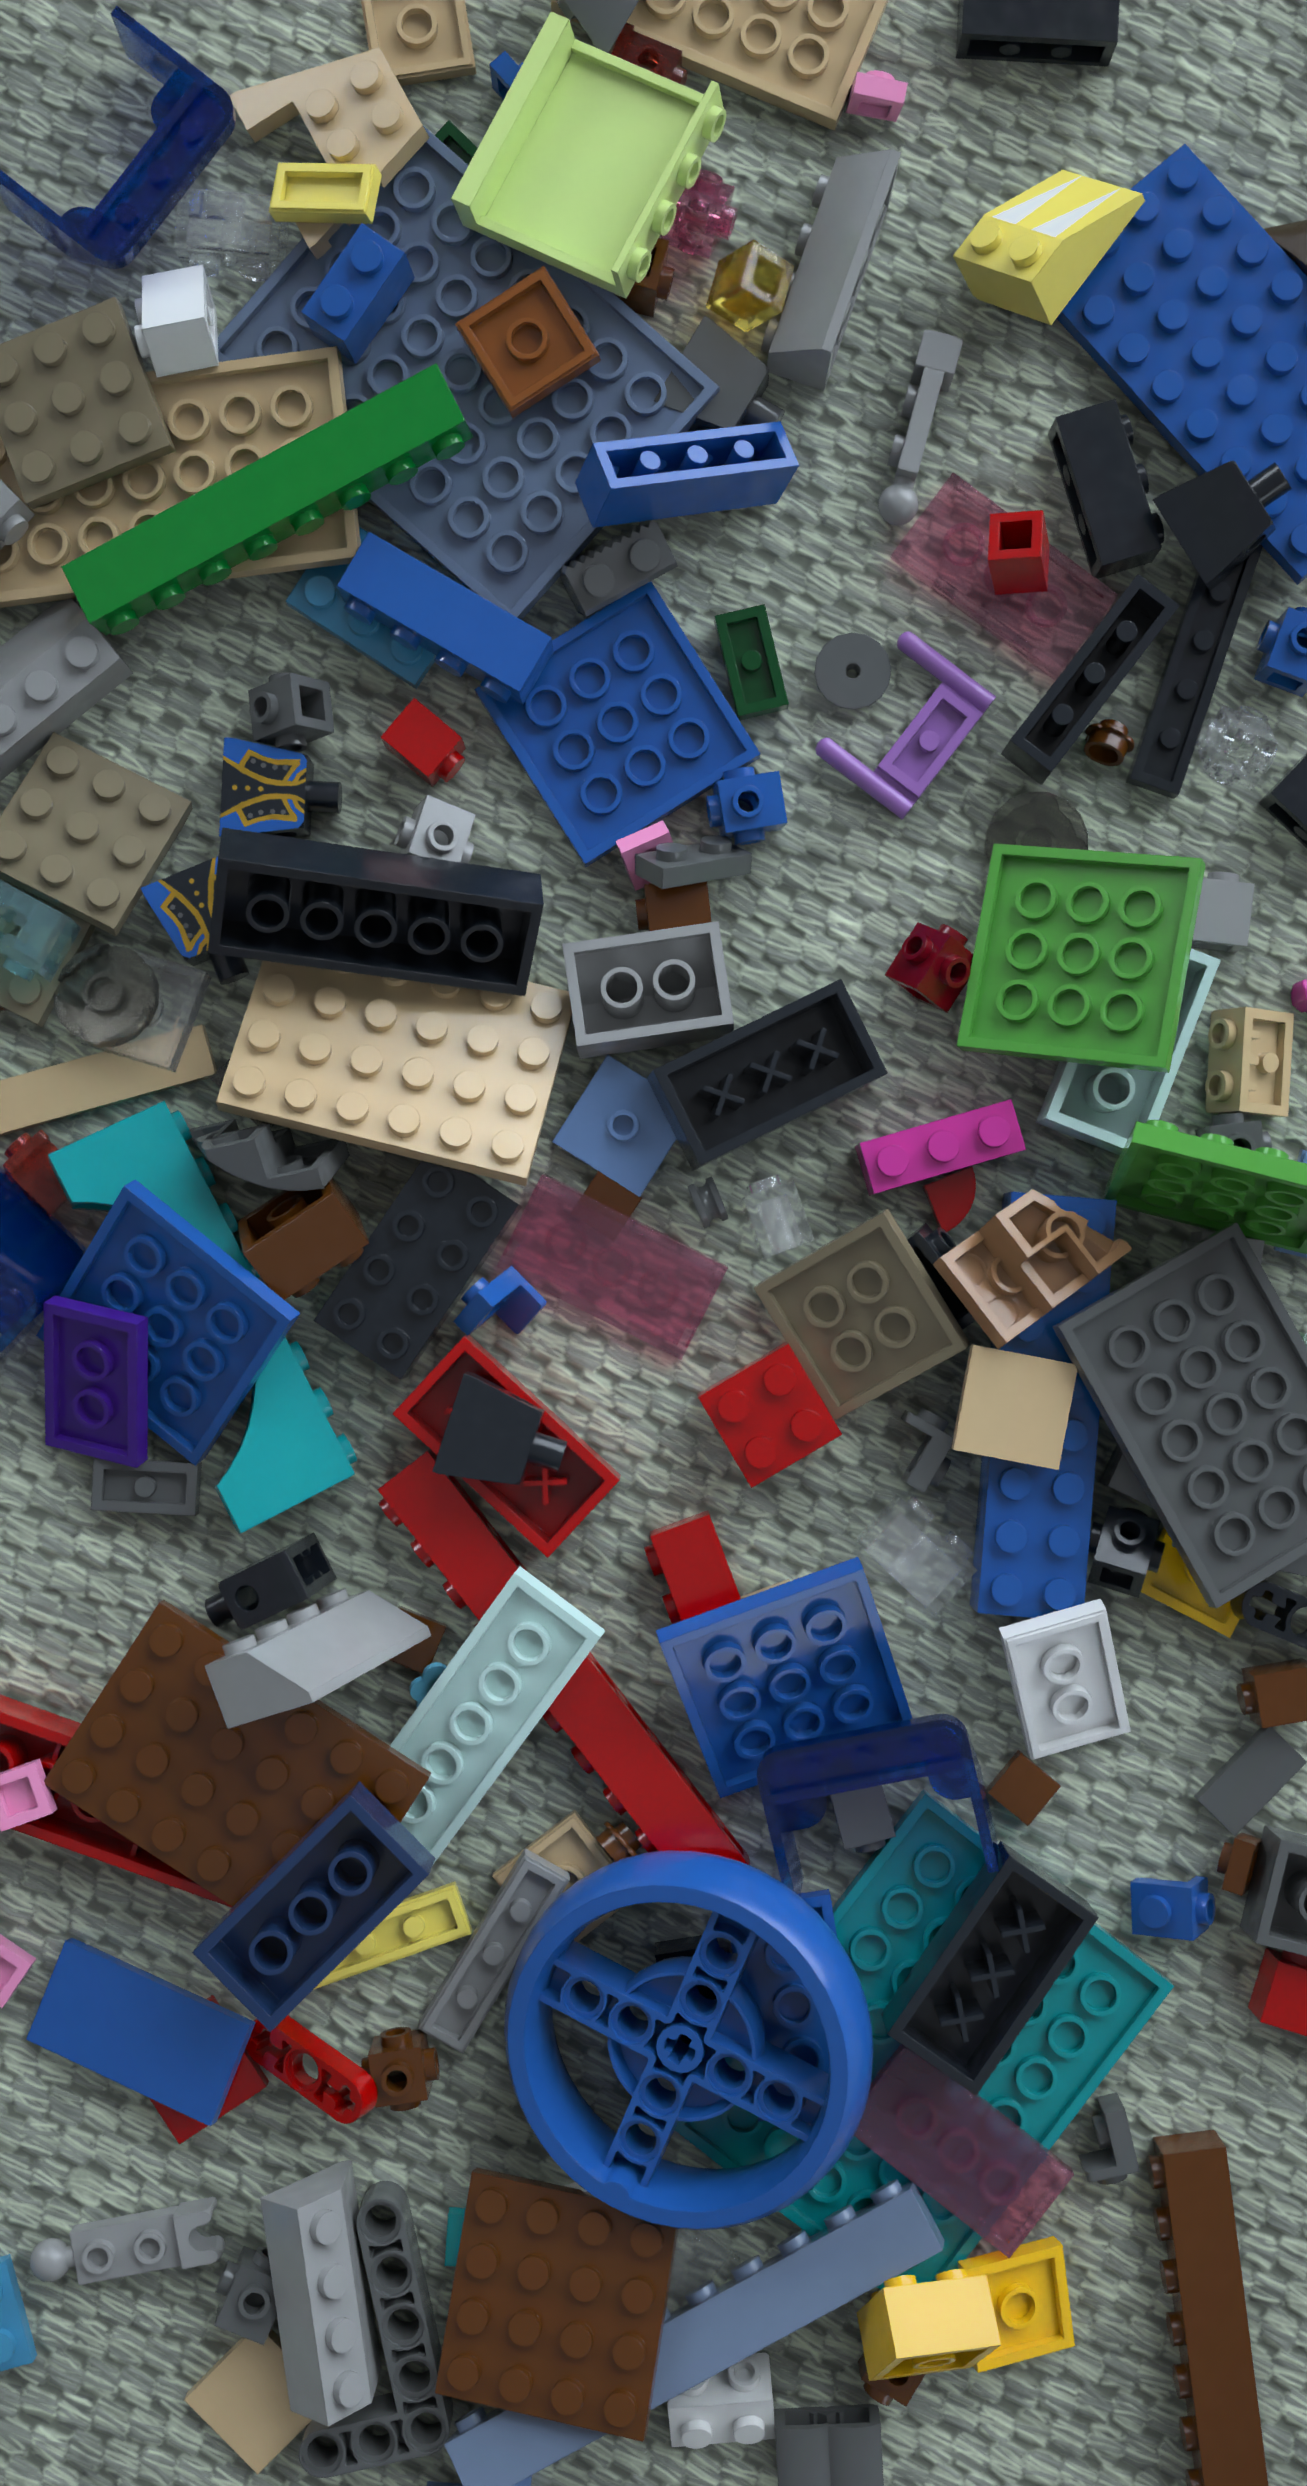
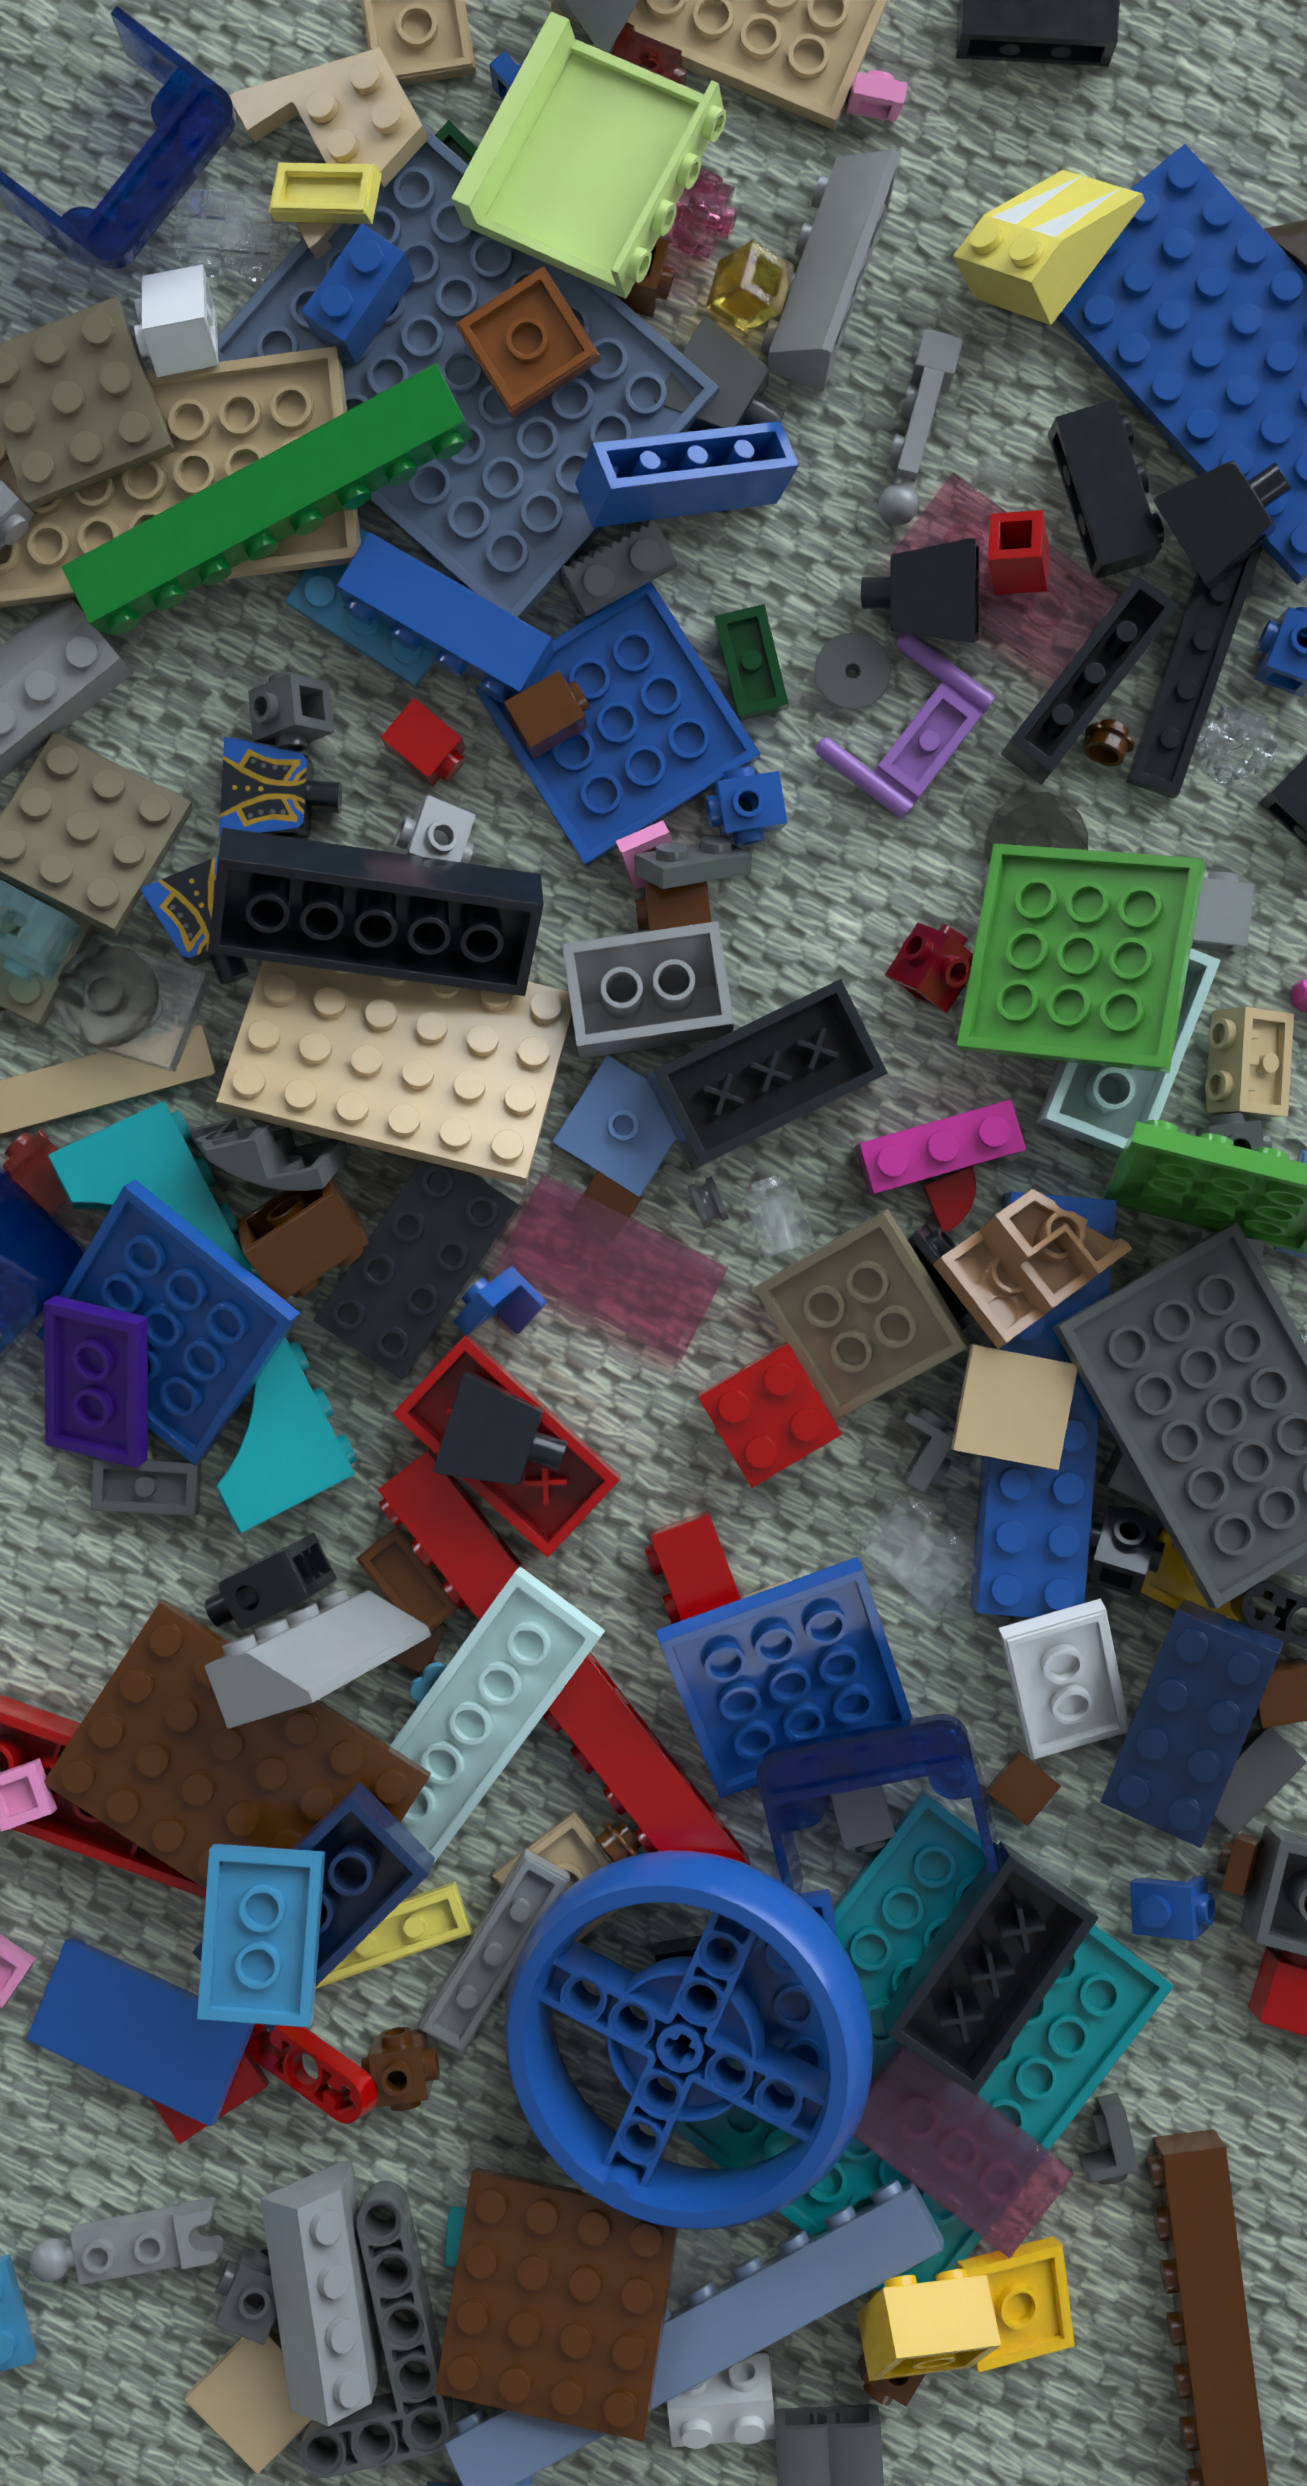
none -> dark azure plate [197,1844,325,2027]
none -> reddish brown tile [355,1527,461,1633]
none -> reddish brown brick [504,670,590,759]
none -> black torso [861,538,980,642]
none -> dark blue brick [1100,1599,1285,1848]

